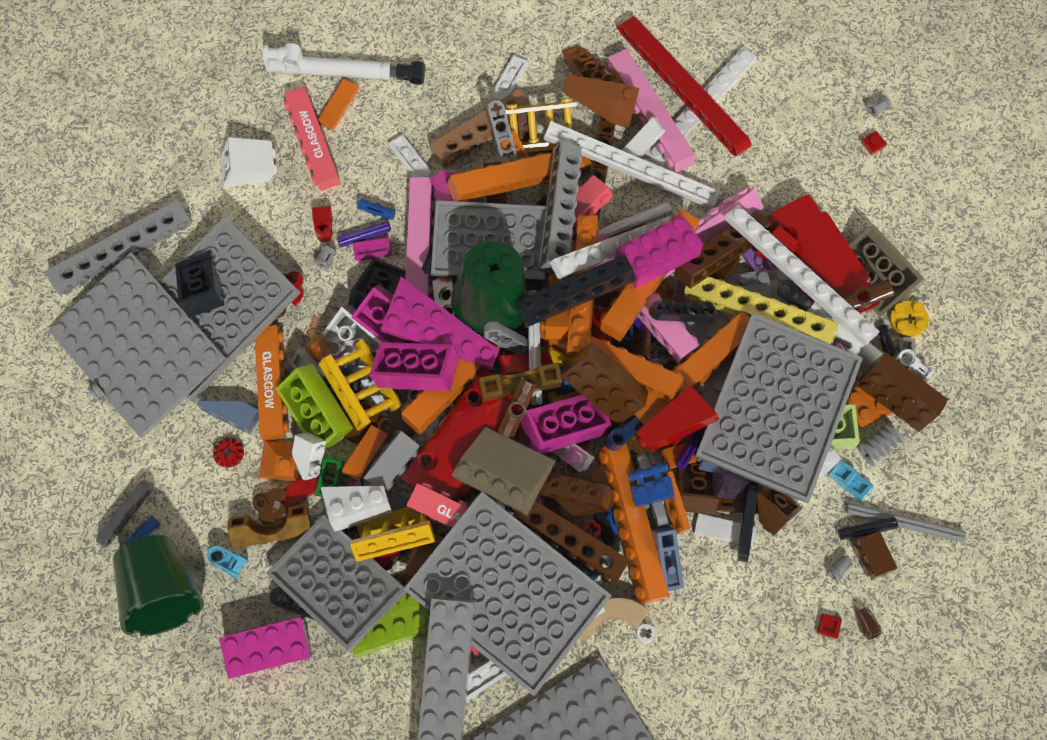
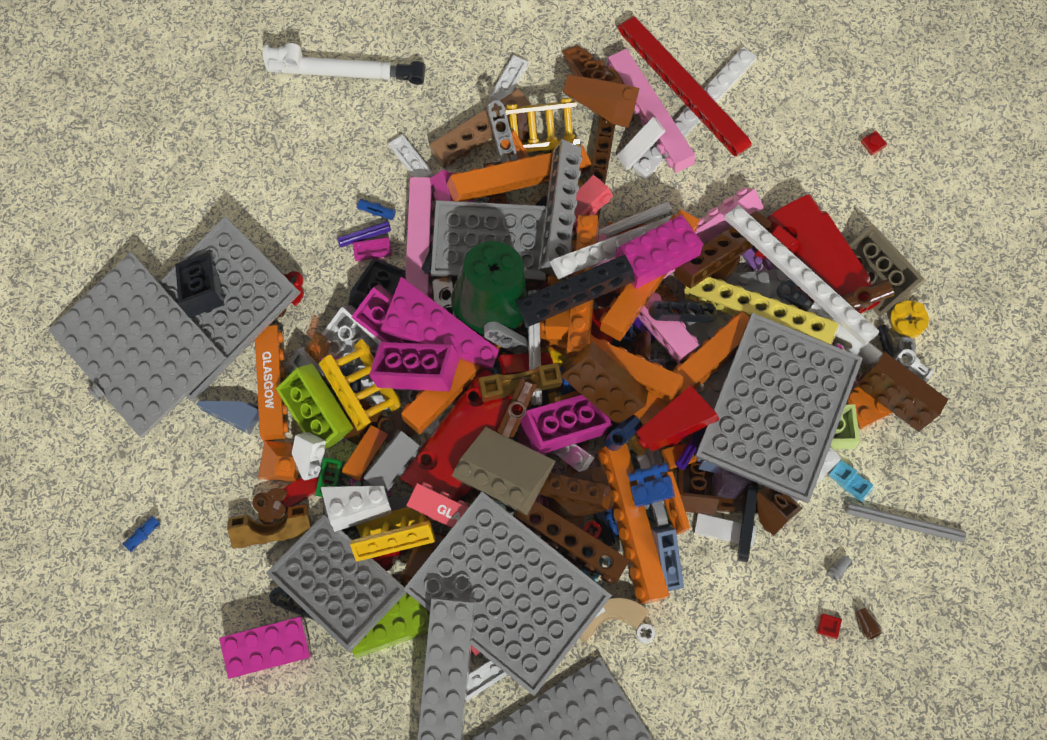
light grey brick [44,199,192,296] -> none
flat silver beam [96,480,154,548] -> none
dark green cone [113,535,204,637] -> none
medium azure piece [207,546,248,579] -> none
red gear [212,437,244,468] -> none
white slope [220,137,277,187] -> none
coral brick [283,86,340,191] -> none
red piece [312,206,333,242] -> none
light grey bush [314,245,337,270] -> none
orange tile [317,79,359,131] -> none
white plate [544,121,720,209] -> none
black axle [838,517,898,540] -> none
reddish brown brick [854,531,898,581] -> none
light grey piece [859,424,904,465] -> none
light grey bush [867,95,891,117] -> none

